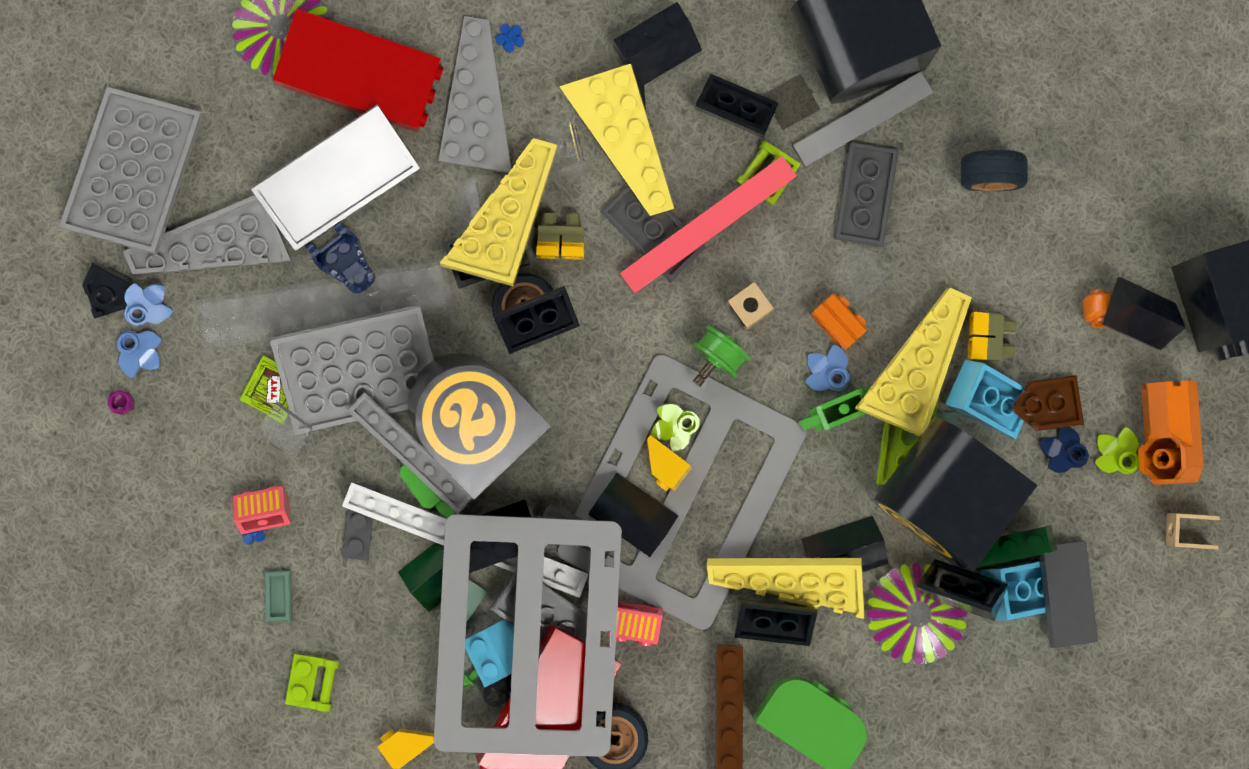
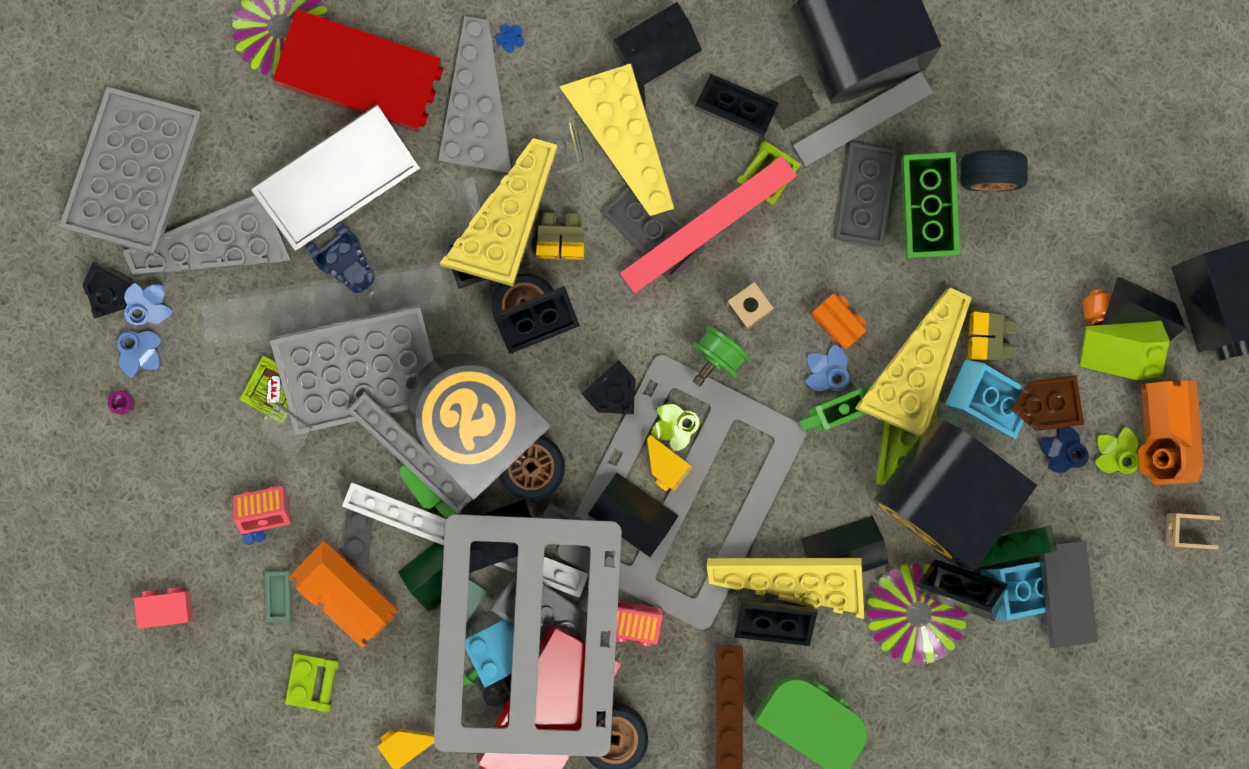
none -> coral brick [134,587,193,629]
none -> orange brick [288,540,400,648]
none -> wheel [499,435,565,500]
none -> black plate [581,360,636,414]
none -> bright green brick [901,152,960,258]
none -> lime slope [1080,321,1170,380]

